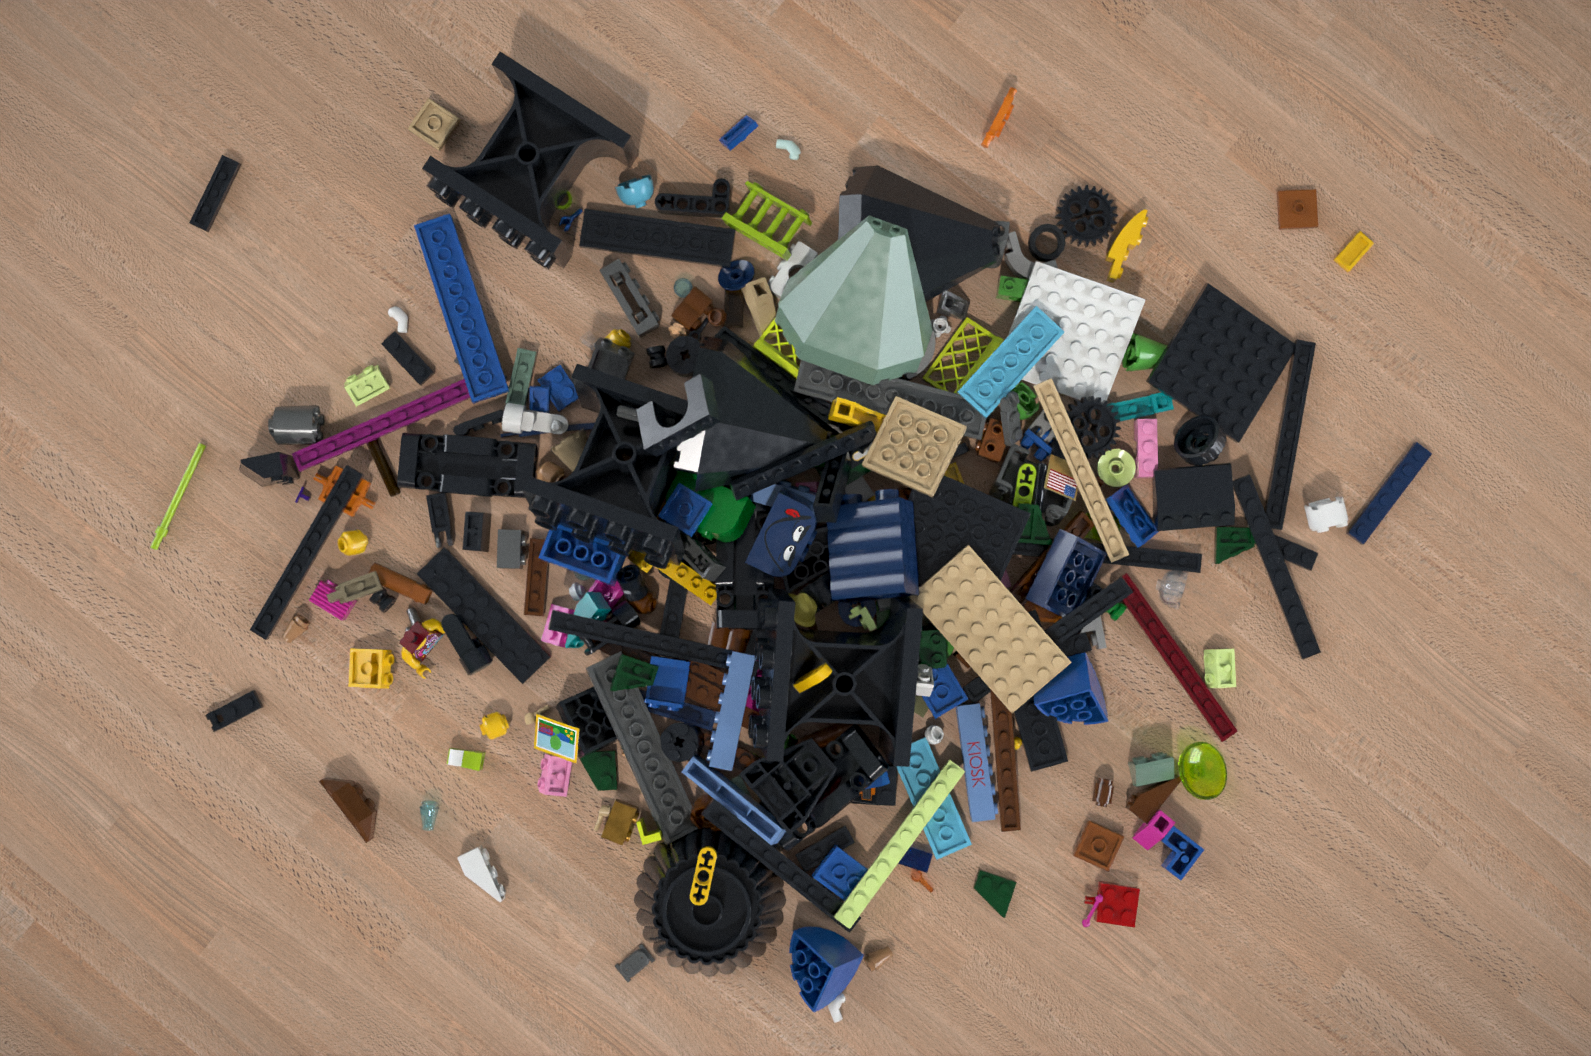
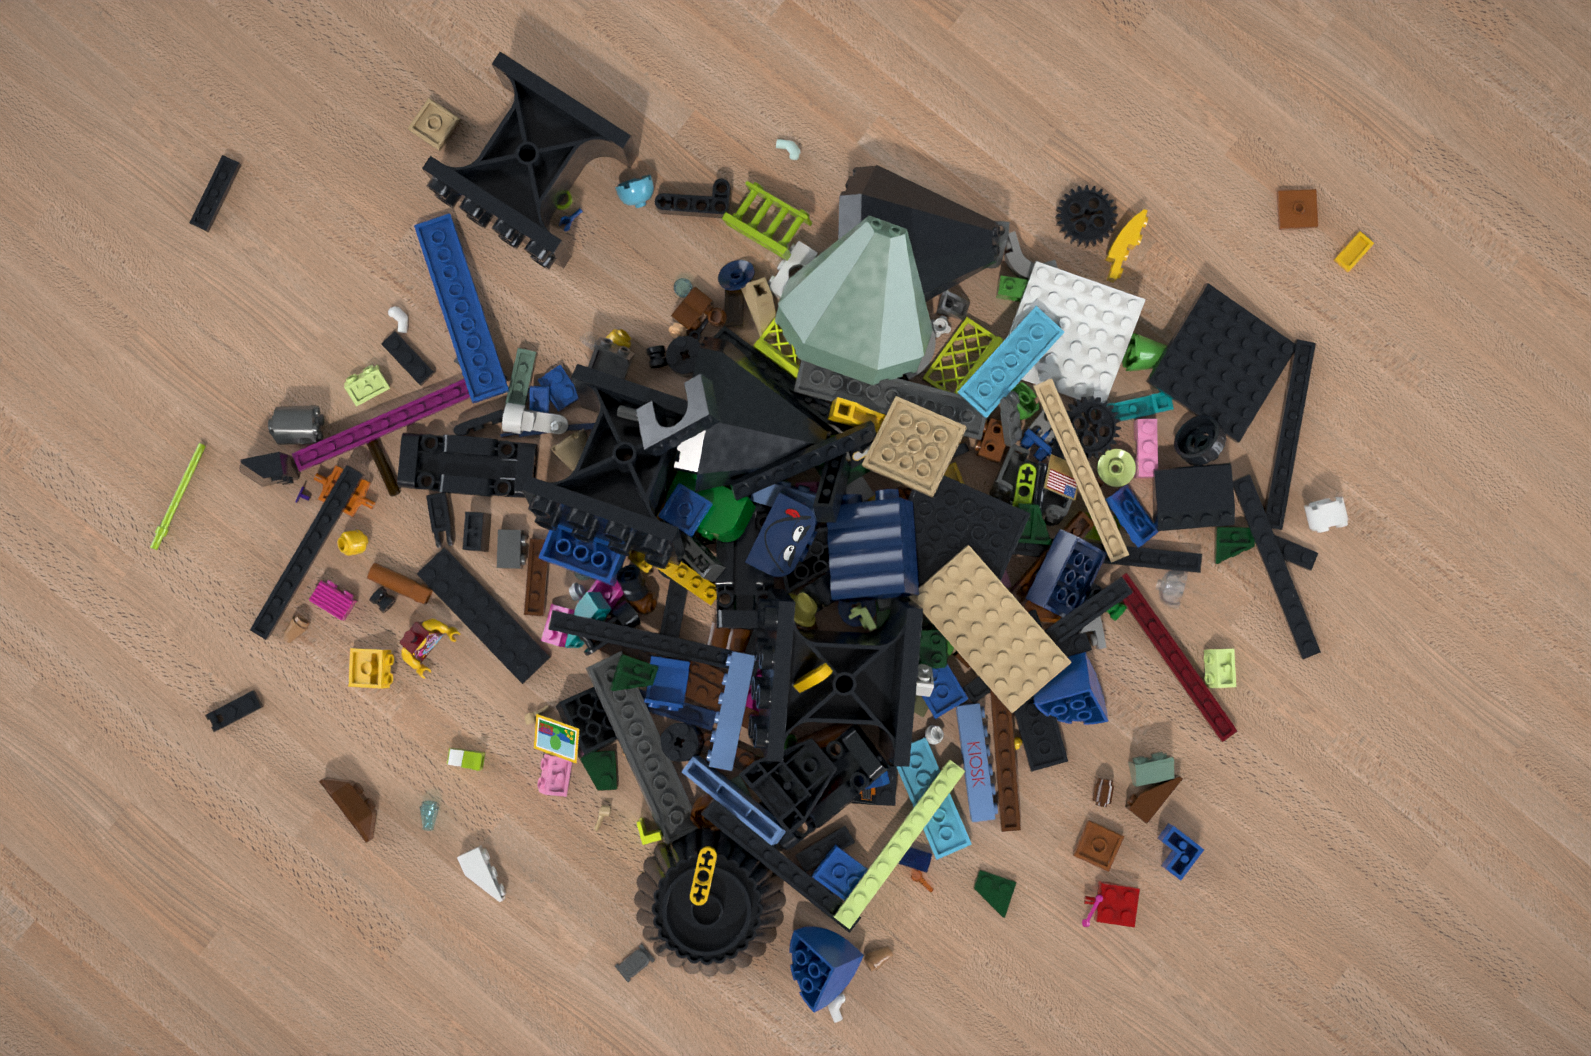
dark tan hinge [327,571,383,604] -> none
flat silver arm [405,607,421,632] -> none
black piece [441,614,493,676] -> none
yellow head [479,711,509,740] -> none
medium nougat head [536,462,566,482] -> none
black plate [579,209,735,268] -> none
dark grey brick [599,259,660,338] -> none
pearl gold brick [601,799,640,846] -> none
blue plate [719,115,758,151] -> none
orange plate [981,87,1017,148] -> none
black tyre [1028,224,1066,262] -> none
dark pink slope [1132,810,1176,851] -> none
clear neon green dish [1179,742,1227,800] -> none
dark blue plate [1347,442,1432,545] -> none

